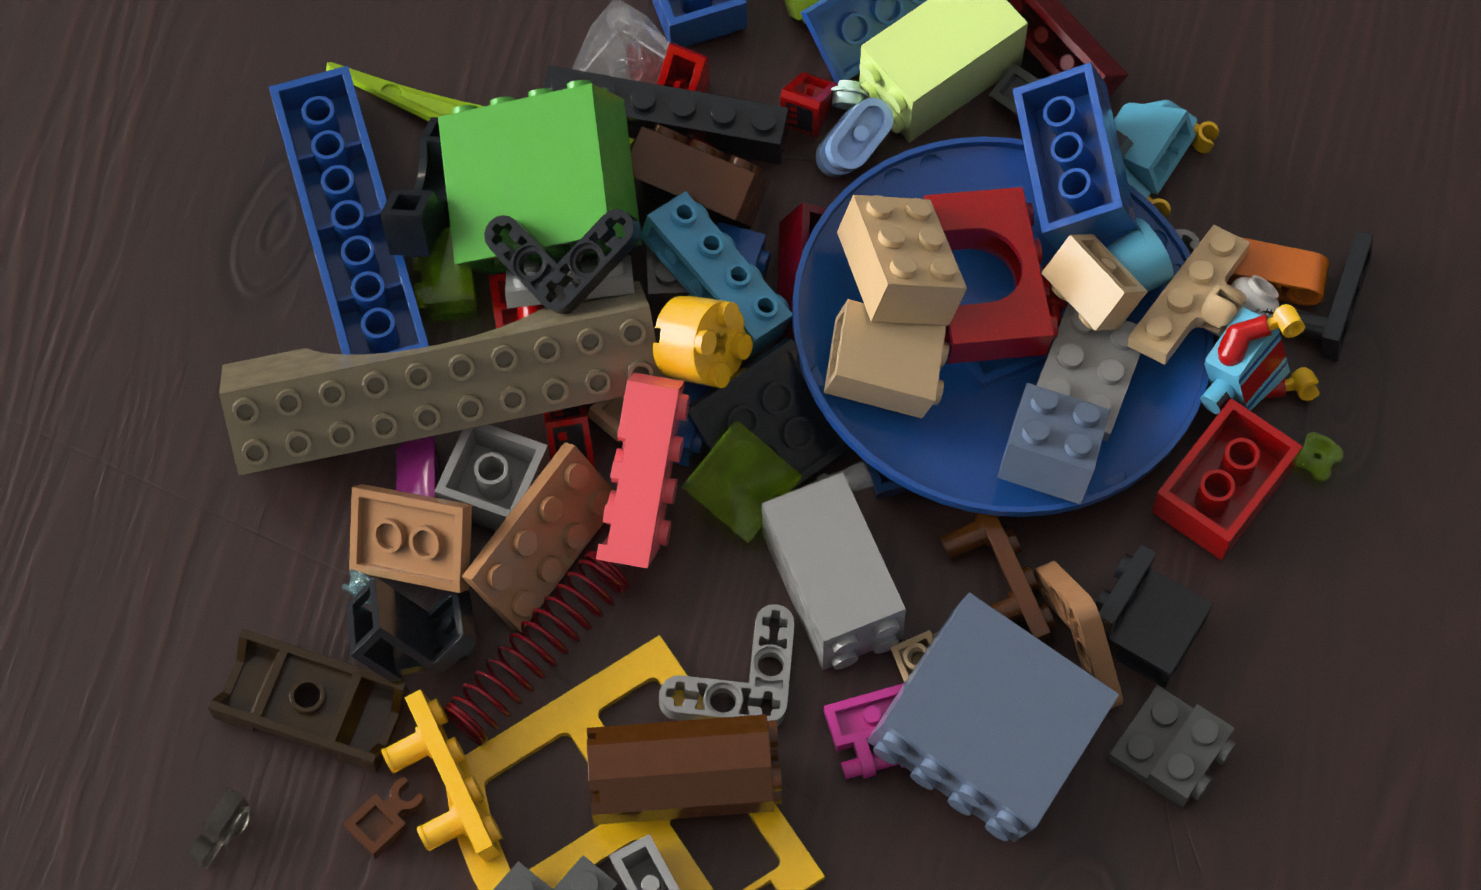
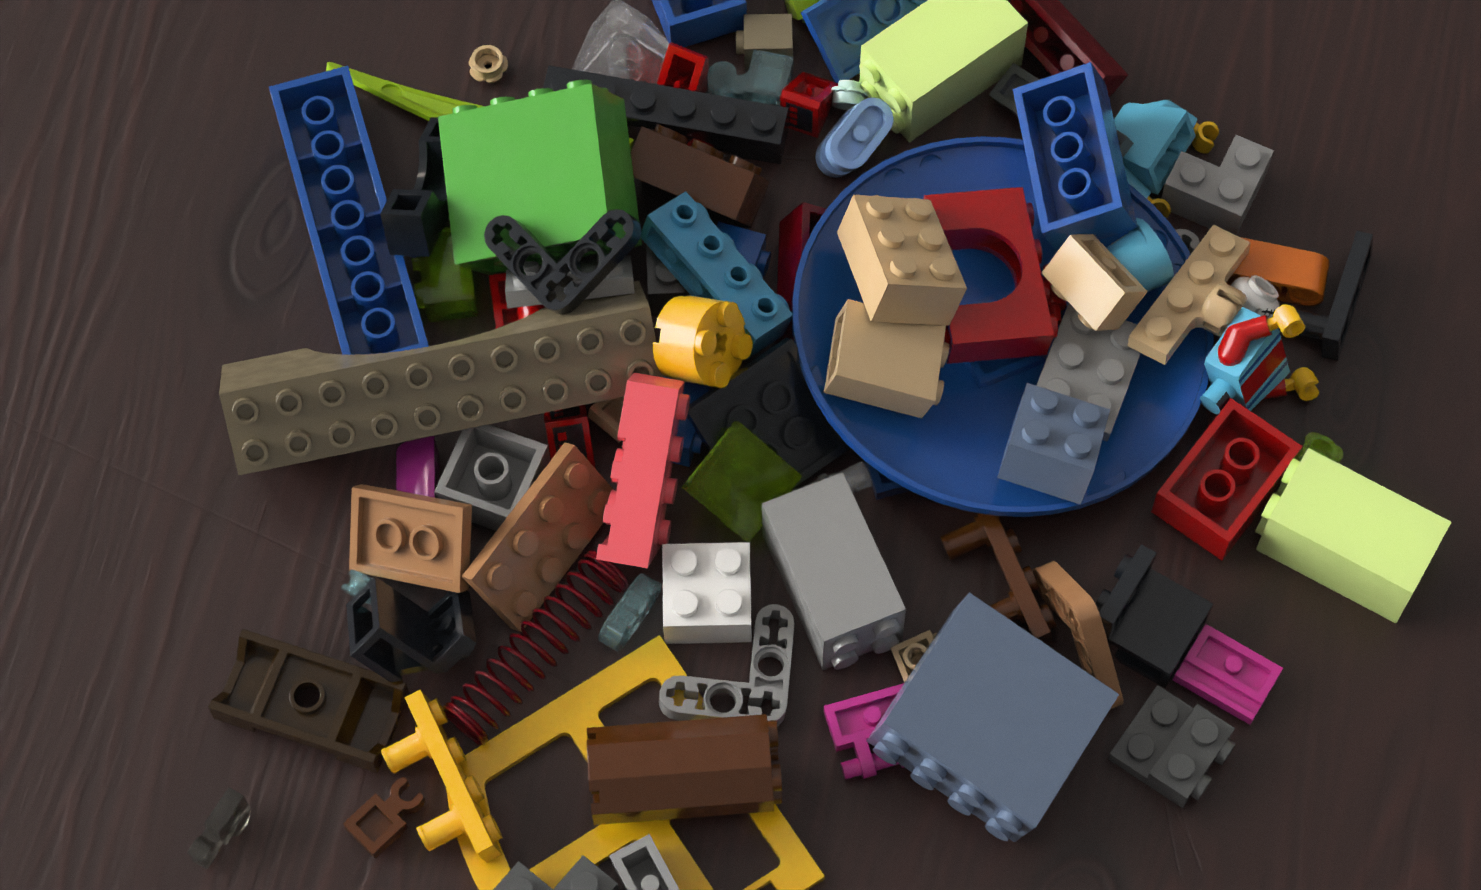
none -> tan plate [469,45,508,83]
none -> clear light blue beam [598,573,662,652]
none -> white brick [662,542,752,644]
none -> clear light blue brick [707,49,794,106]
none -> dark tan brick [736,14,793,70]
none -> light grey brick [1161,135,1274,236]
none -> dark pink plate [1173,624,1283,725]
none -> yellowish green brick [1255,448,1451,623]

